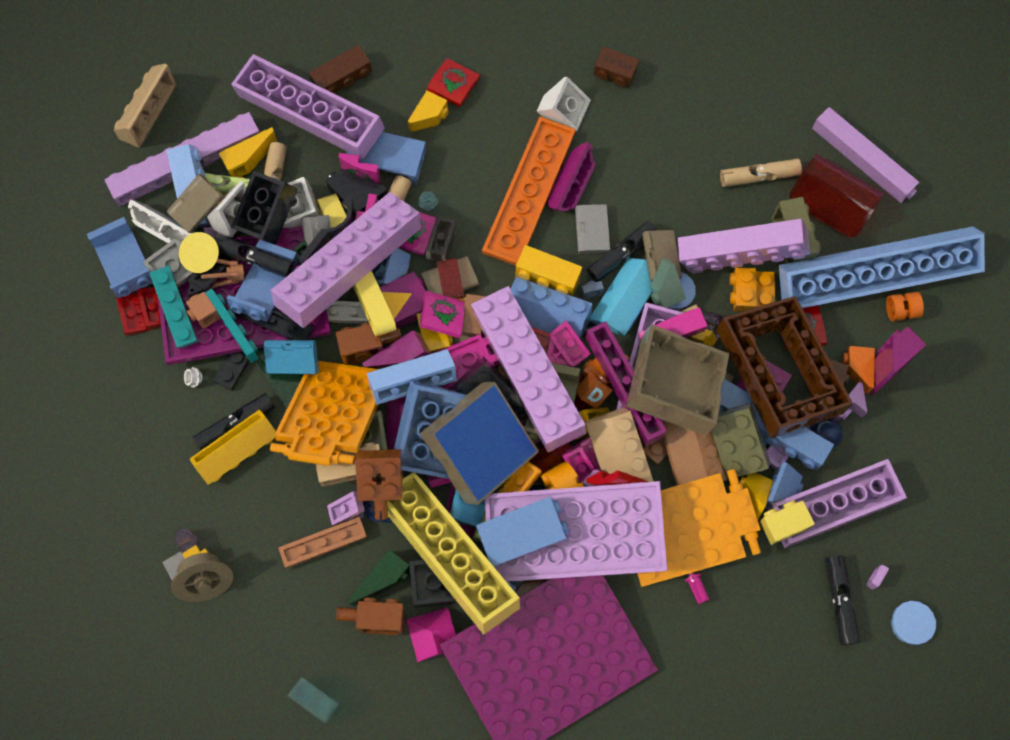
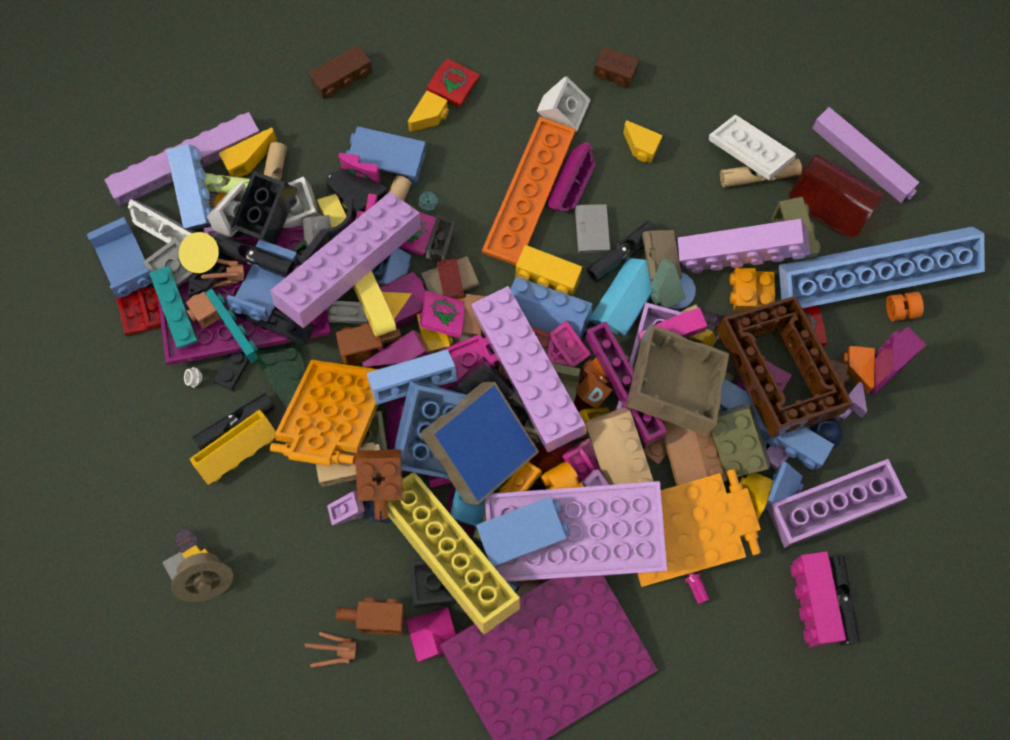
tan slope [114,64,176,148] -> none
dark tan piece [167,174,224,233] -> none
lavender brick [231,54,385,159] -> none
dark azure piece [264,340,319,374] -> none
nougat plate [278,517,367,569] -> none
clear light blue brick [288,677,340,723] -> none
dark green slope [347,549,410,606] -> none
sand blue plate [581,281,604,300] -> none
red slope [586,470,649,486] -> none
light yellow brick [760,500,815,545] -> none
lavender tile [866,565,889,590] -> none
light blue tile [891,601,936,645] -> none
none -> nougat plant [304,632,356,668]
none -> yellow slope [623,120,663,163]
none -> white plate [709,115,796,180]
none -> dark pink brick [790,552,846,648]

